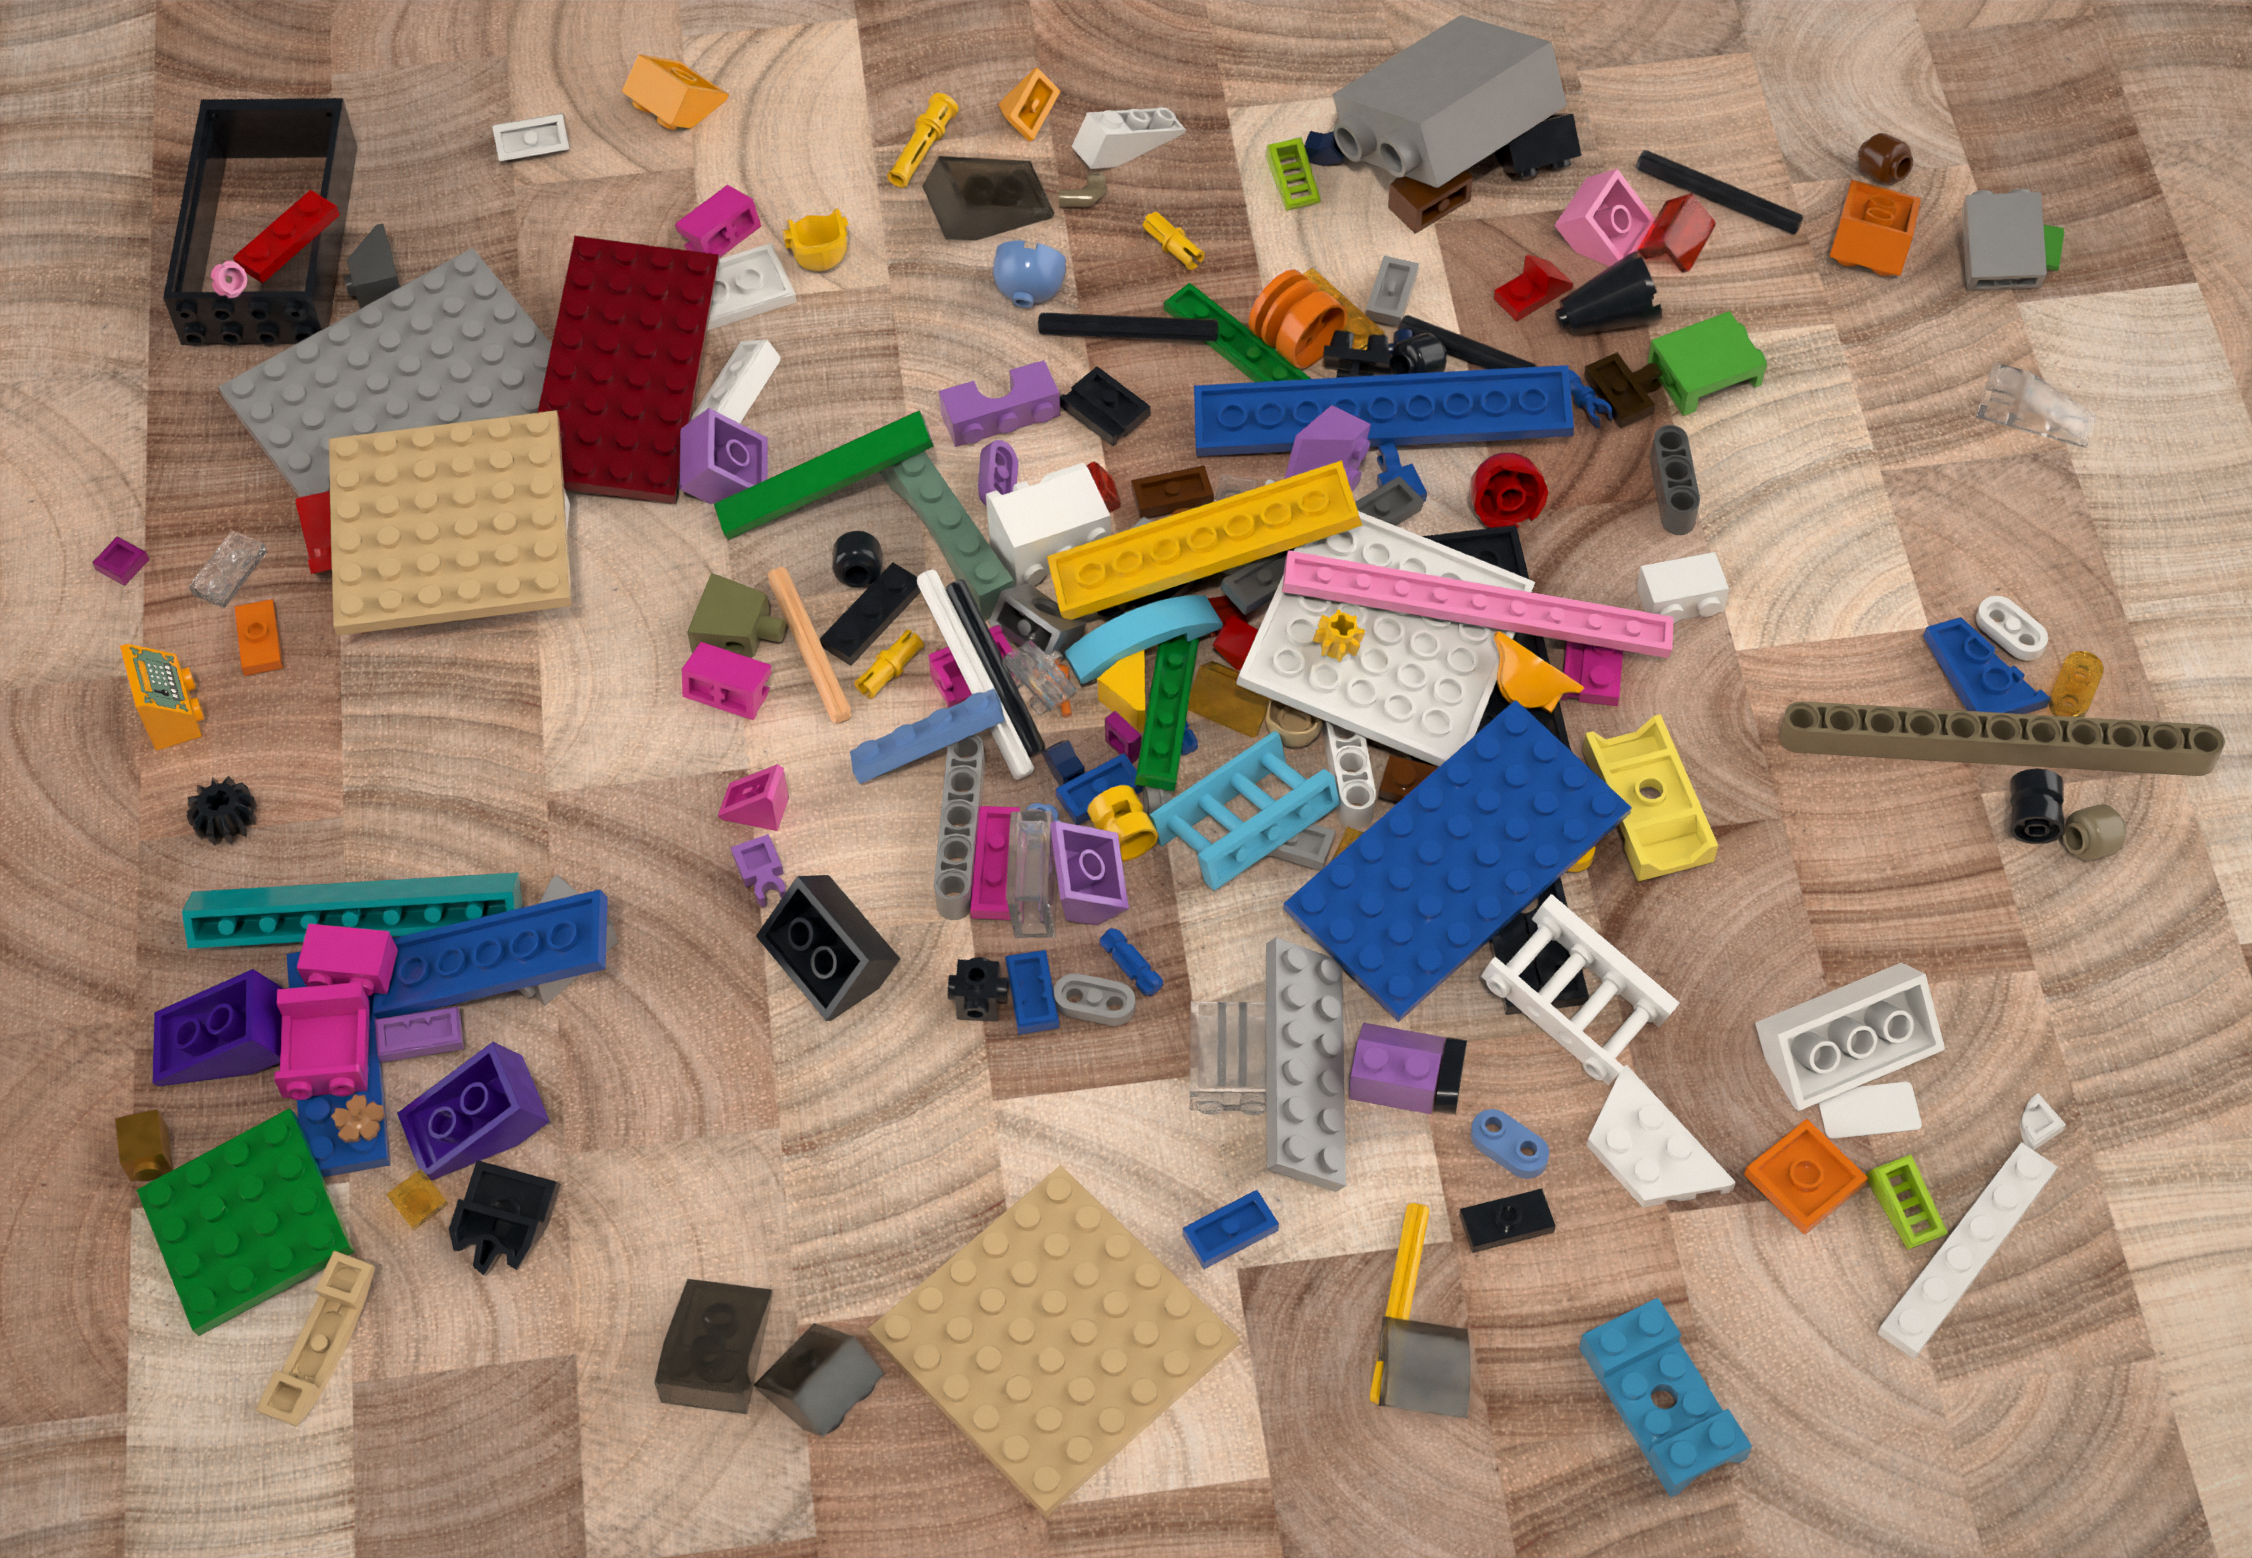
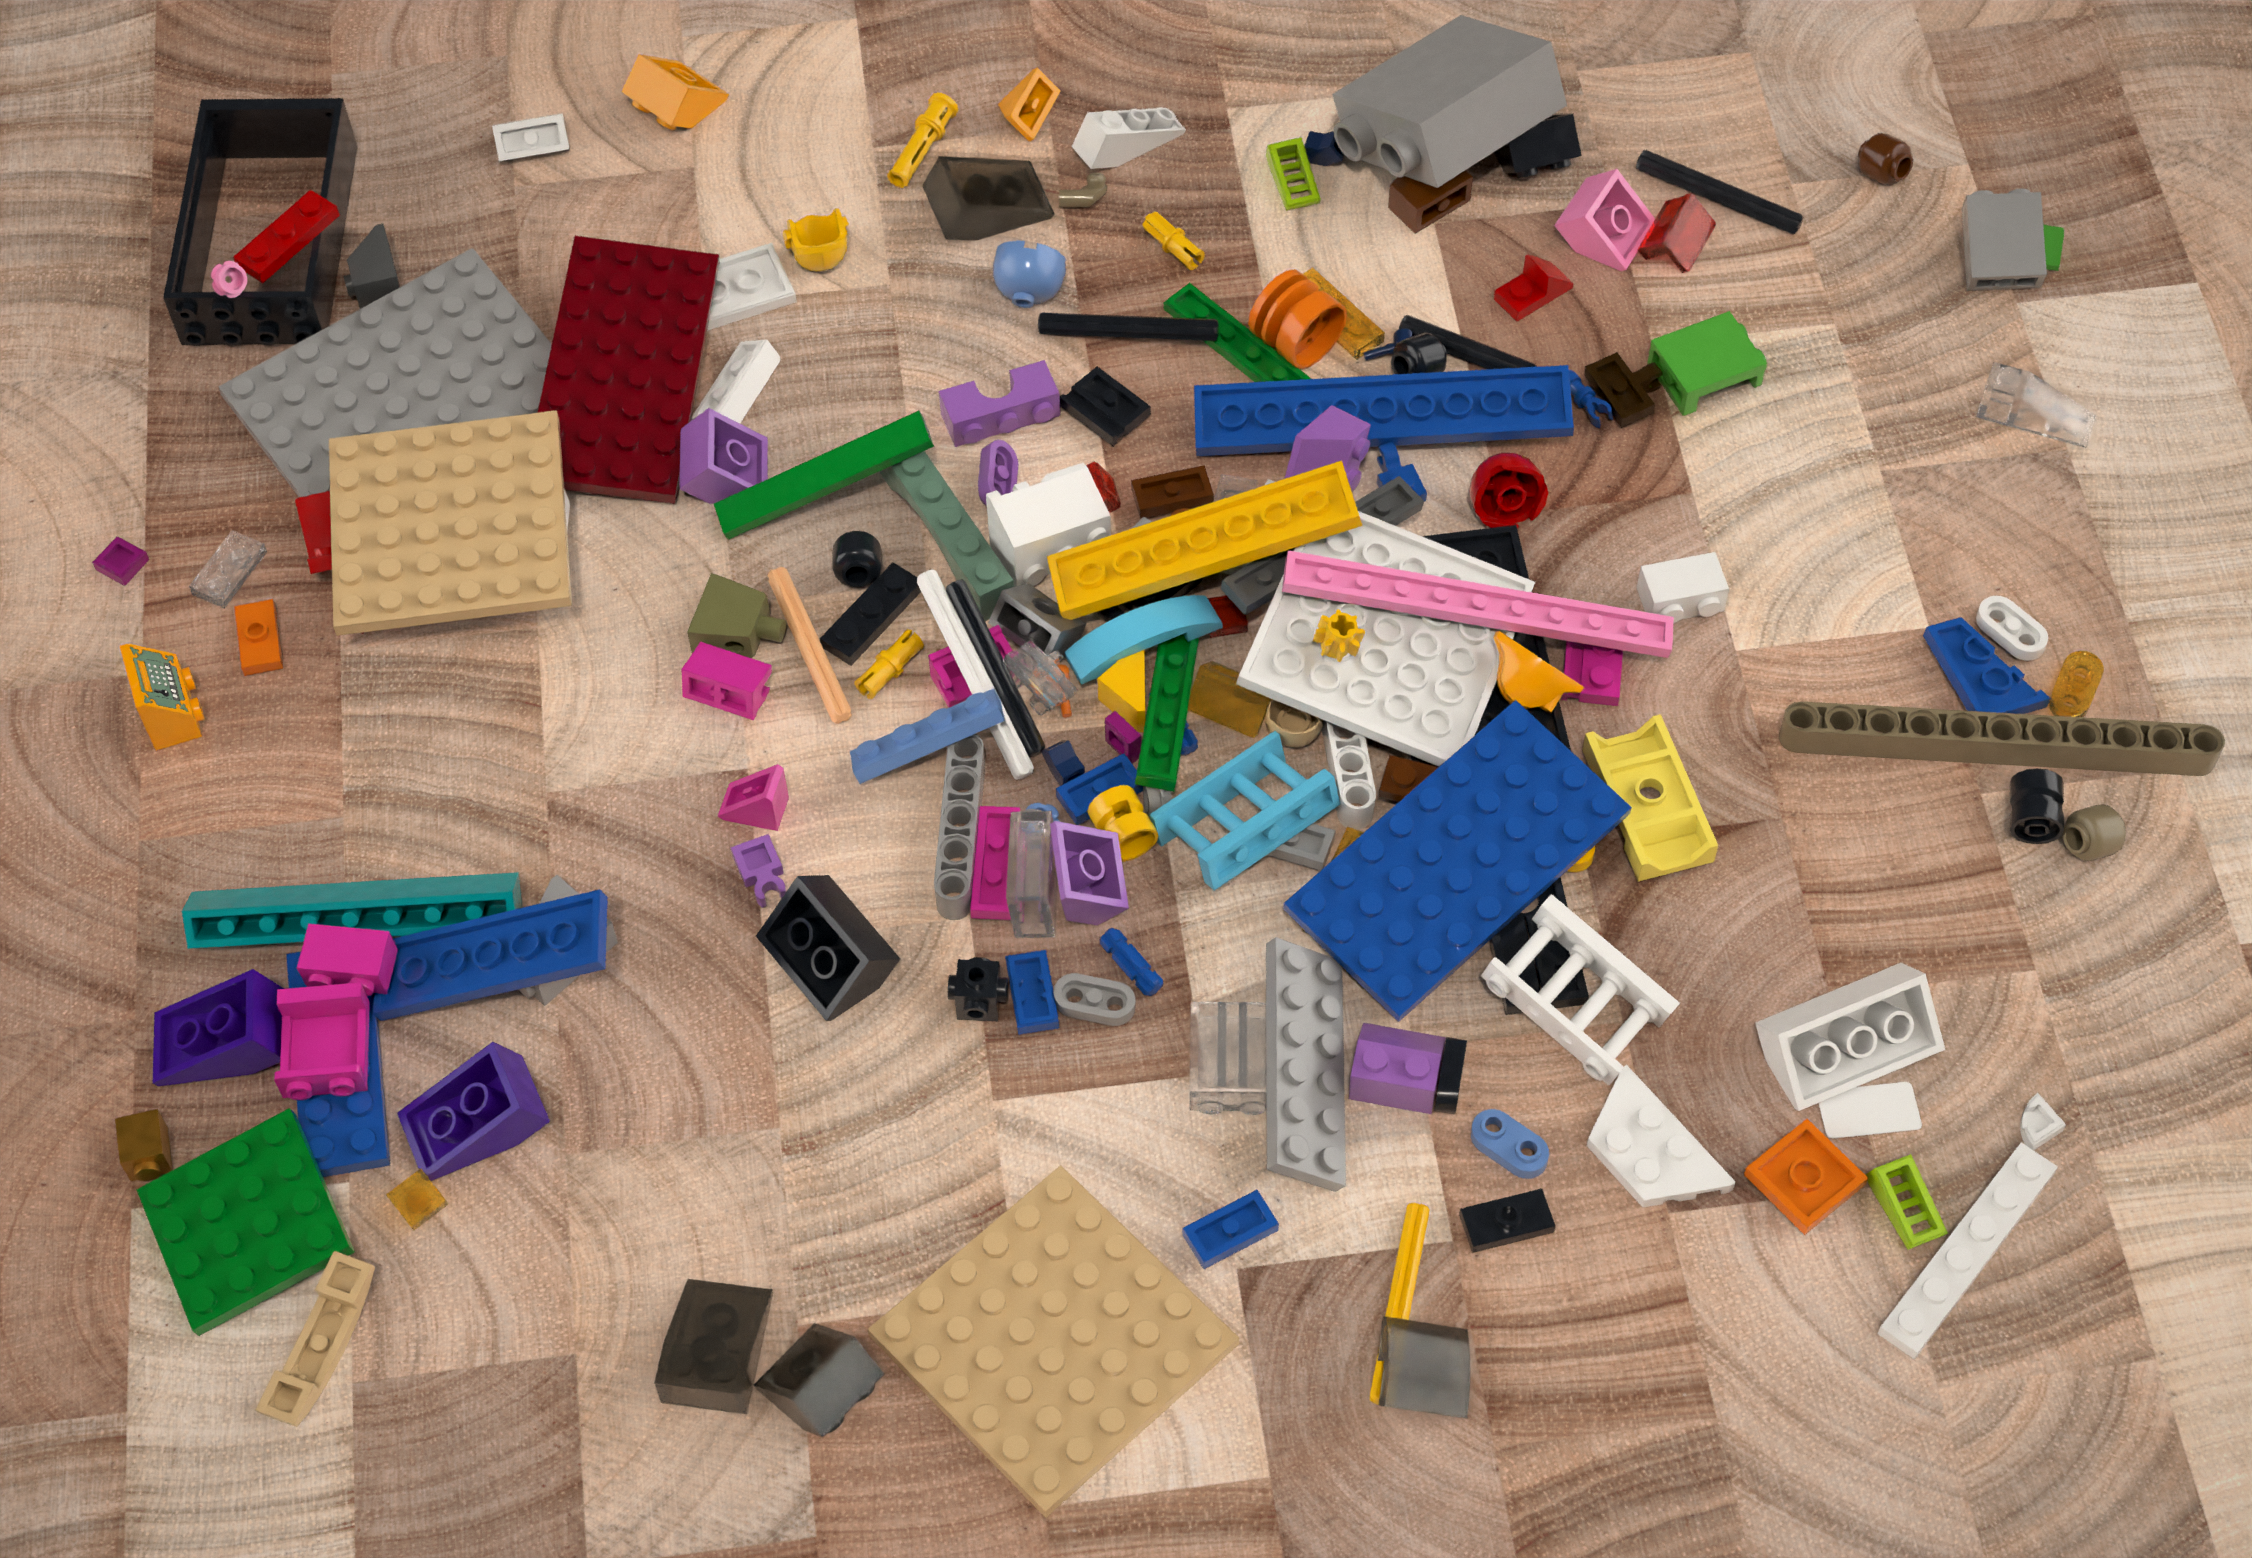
black gear [186,776,257,846] -> none
medium nougat plant [331,1094,385,1143] -> none
medium lavender plate [375,1006,464,1063] -> none
black plate [449,1160,561,1276] -> none
dark pink hinge [675,184,761,258] -> none
red slope [1212,616,1259,670] -> none
black hips [1323,330,1392,378] -> none
light grey plate [1365,256,1419,327] -> none
black cone [1555,251,1663,335] -> none
dark azure piece [1579,1298,1752,1498] -> none
dark grey beam [1650,425,1700,535] -> none
orange slope [1829,179,1921,276] -> none

